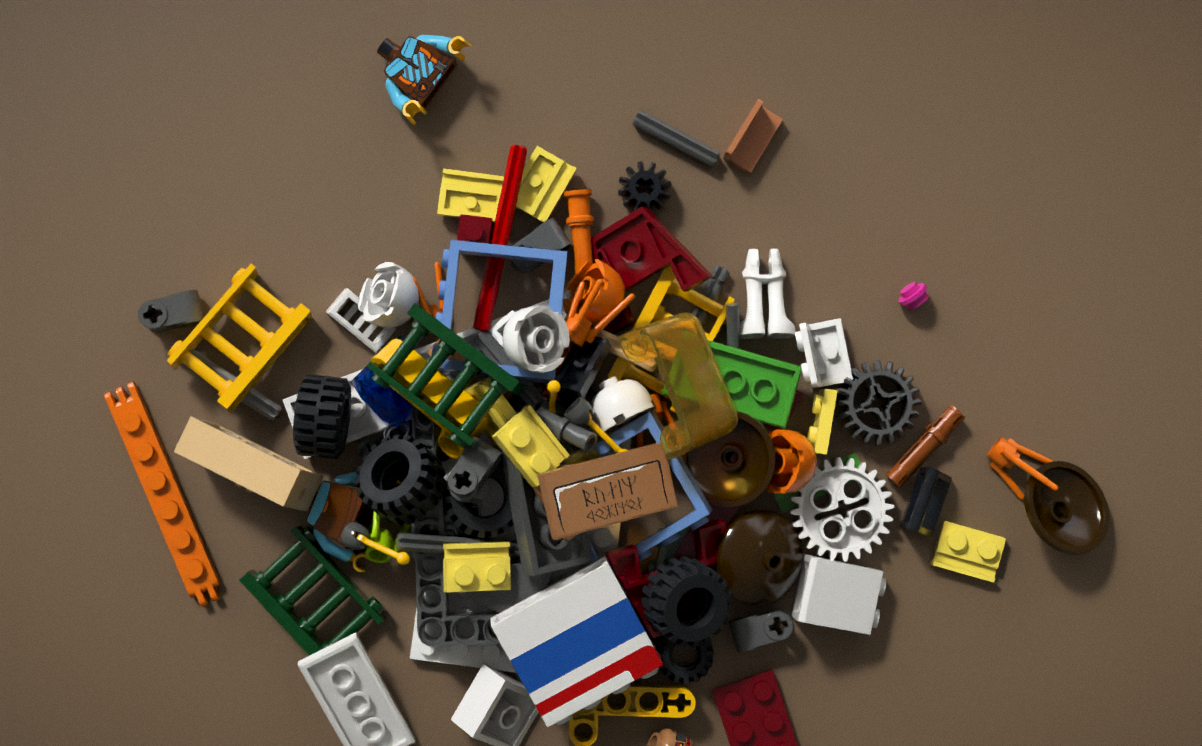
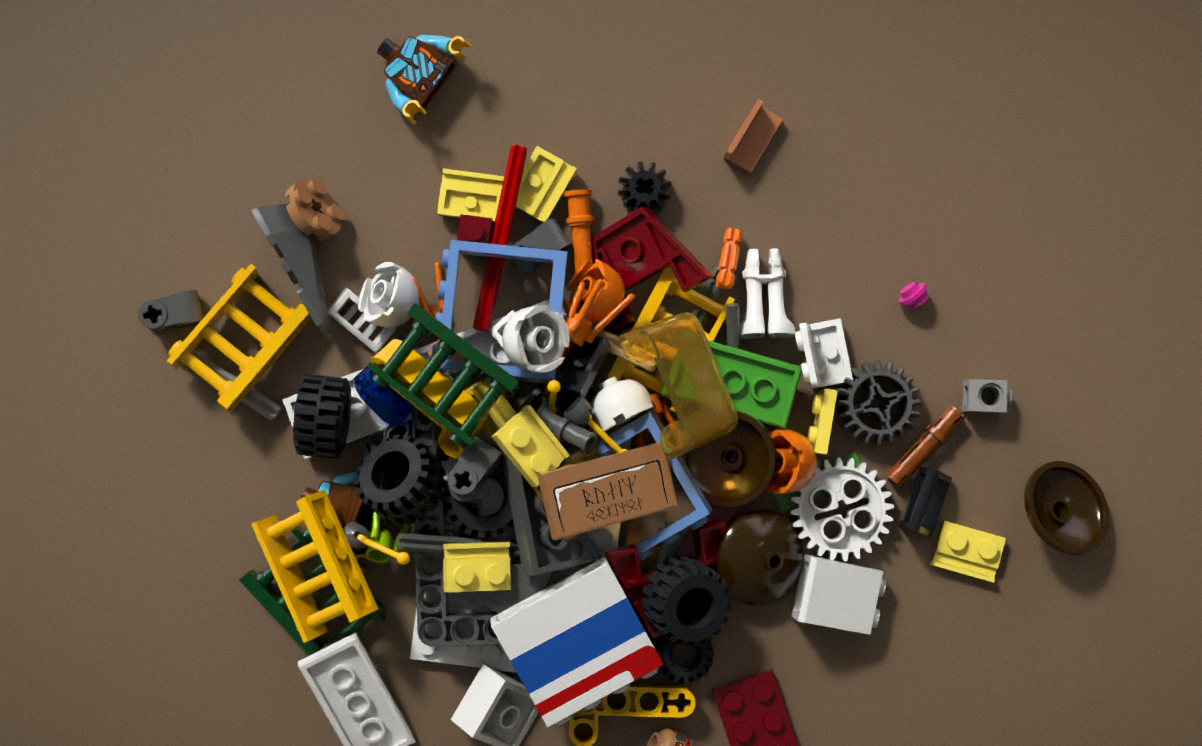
orange hinge [104,381,221,607] -> none
tan brick [174,416,324,511] -> none
dark grey axle [473,331,545,409] -> none
dark grey axle [633,110,720,168] -> none
dark grey piece [729,609,793,653] -> none
orange plant [986,437,1059,500] -> none
none -> dark grey wedge [251,203,331,336]
none -> yellow fence [251,490,378,643]
none -> medium nougat plate [285,178,346,241]
none -> orange axle [715,228,743,290]
none -> light grey brick [962,379,1012,413]

